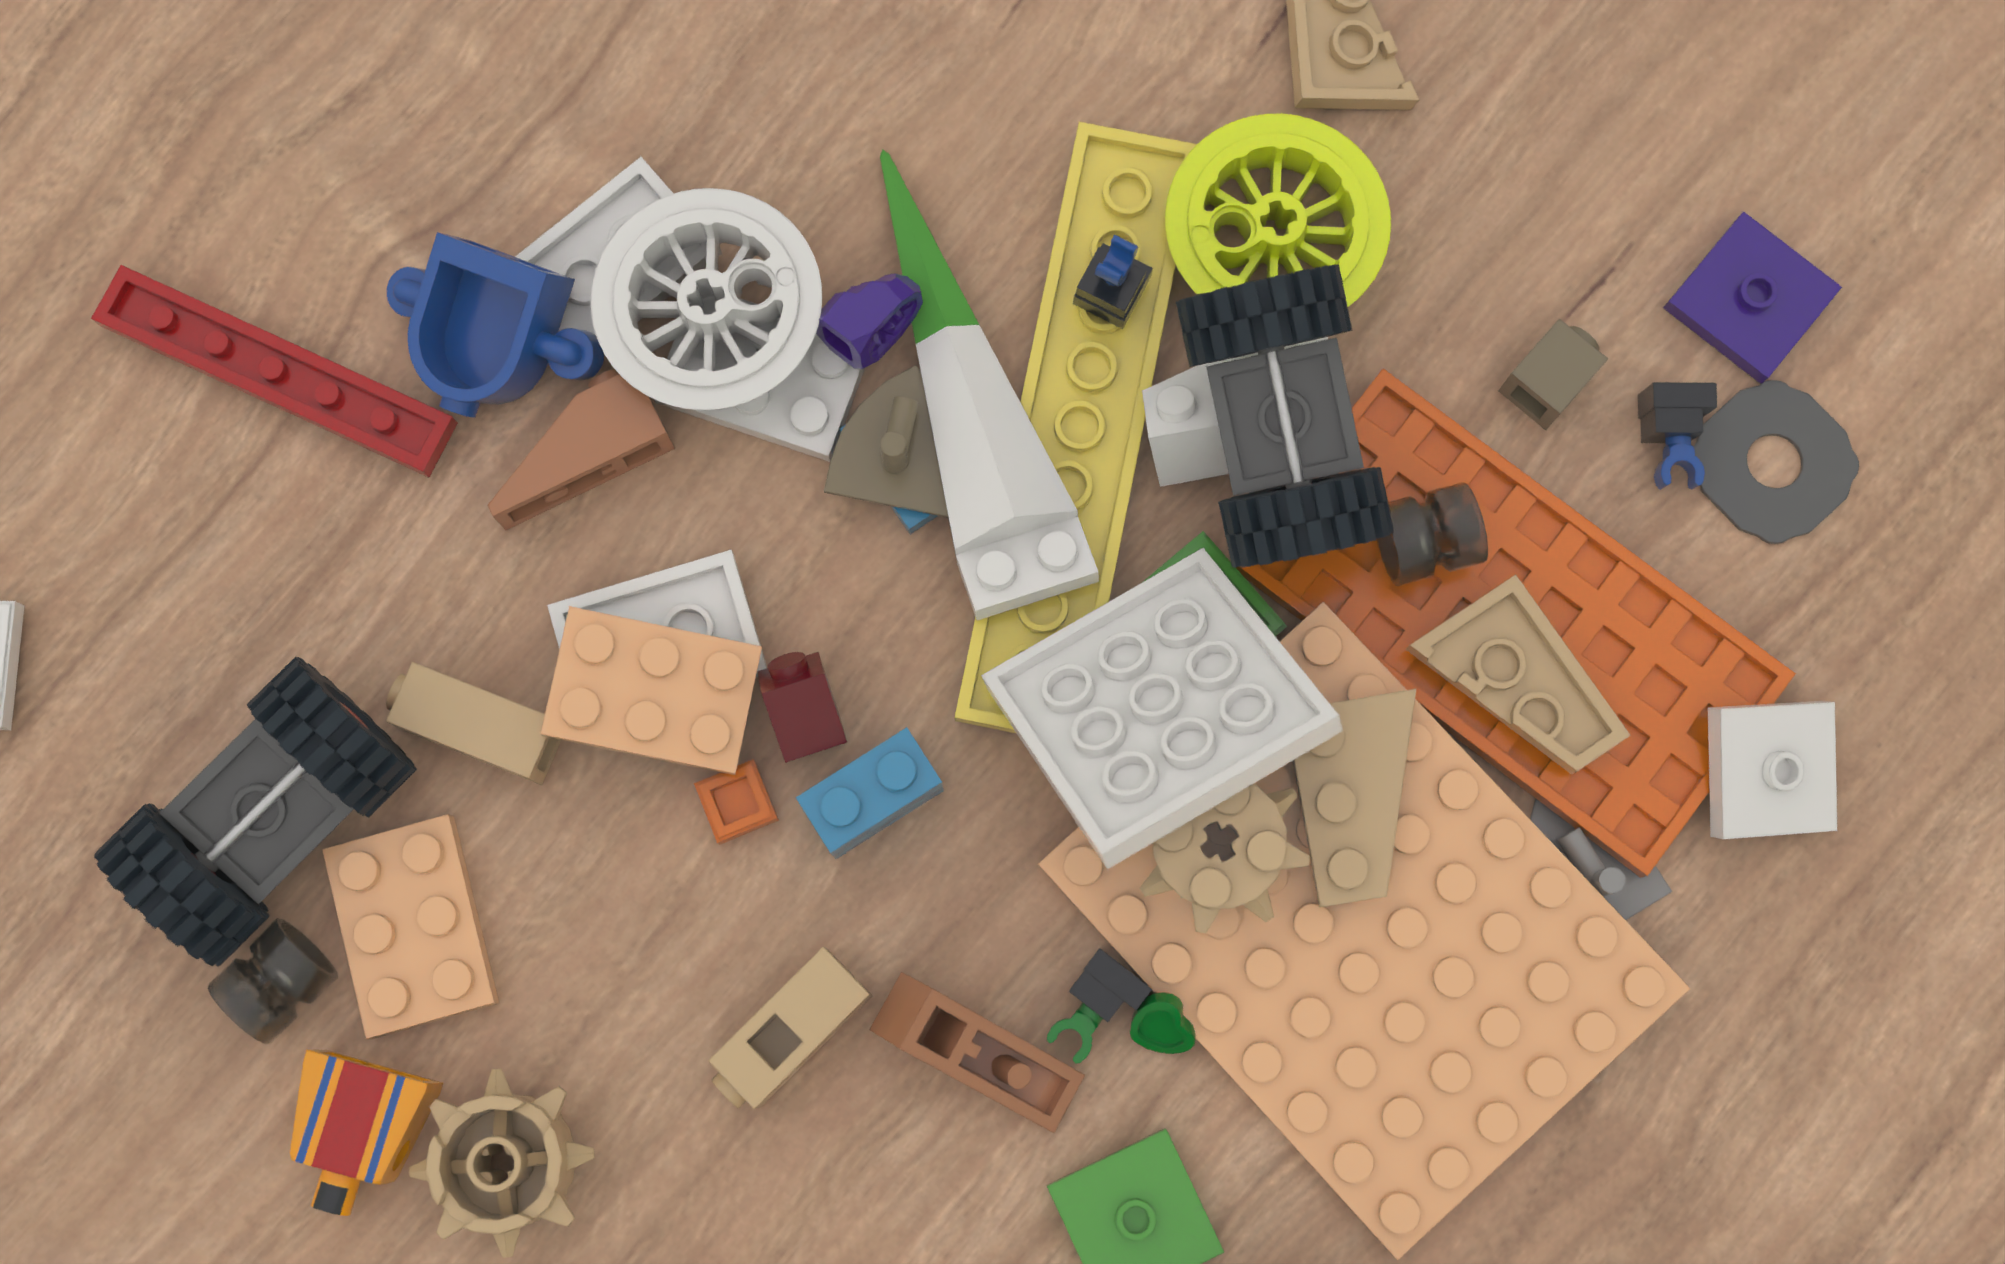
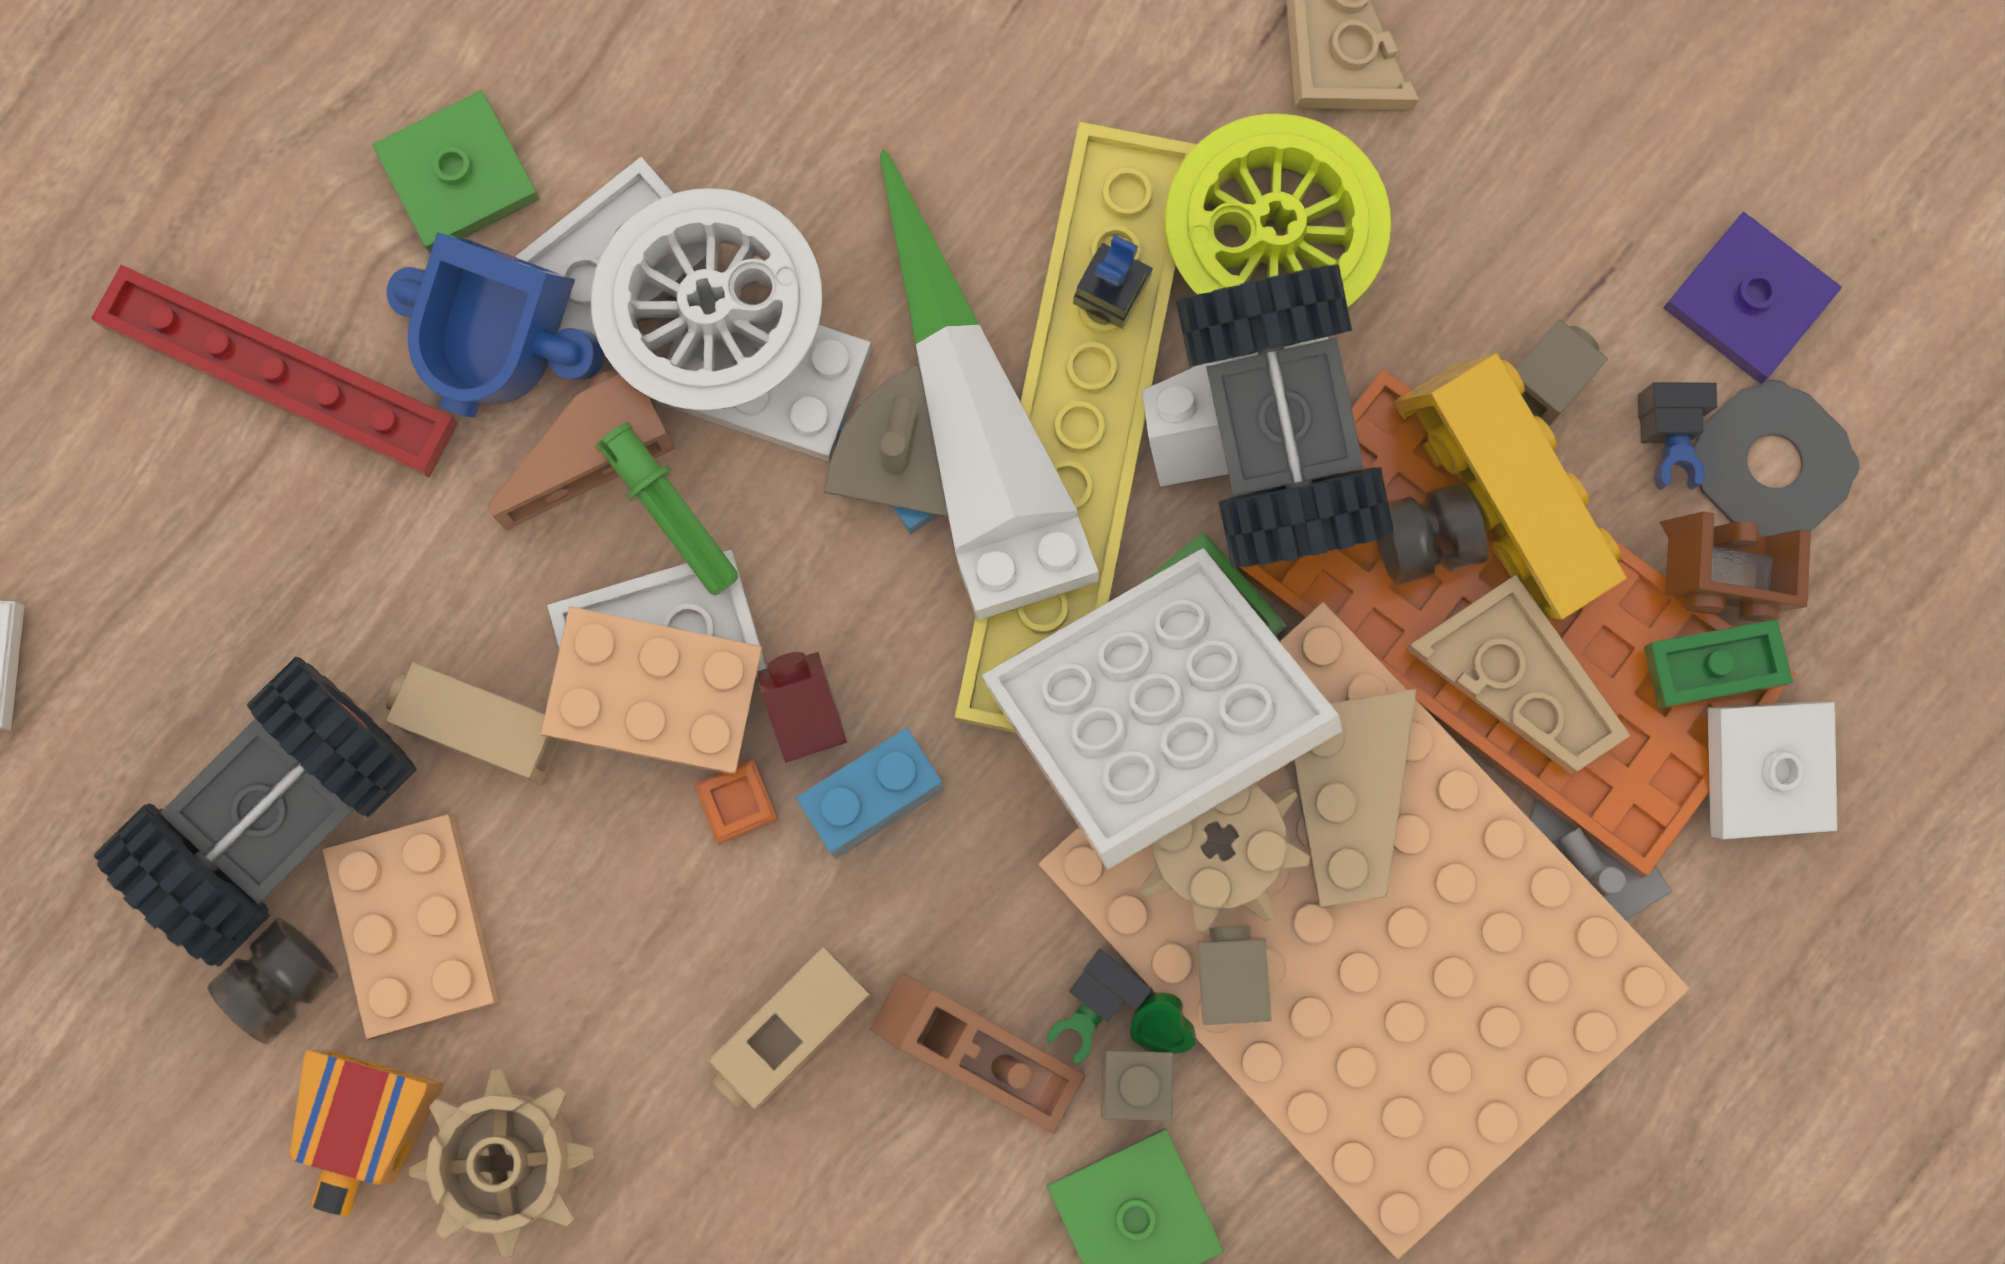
dark purple rock [816,273,923,369] -> none
none -> bright green plate [372,90,540,254]
none -> bright green axle [595,422,738,595]
none -> dark tan brick [1101,1051,1173,1121]
none -> dark tan brick [1197,926,1271,1025]
none -> yellow wedge [1392,353,1627,619]
none -> green plate [1644,619,1793,710]
none -> dark orange window [1659,511,1811,622]

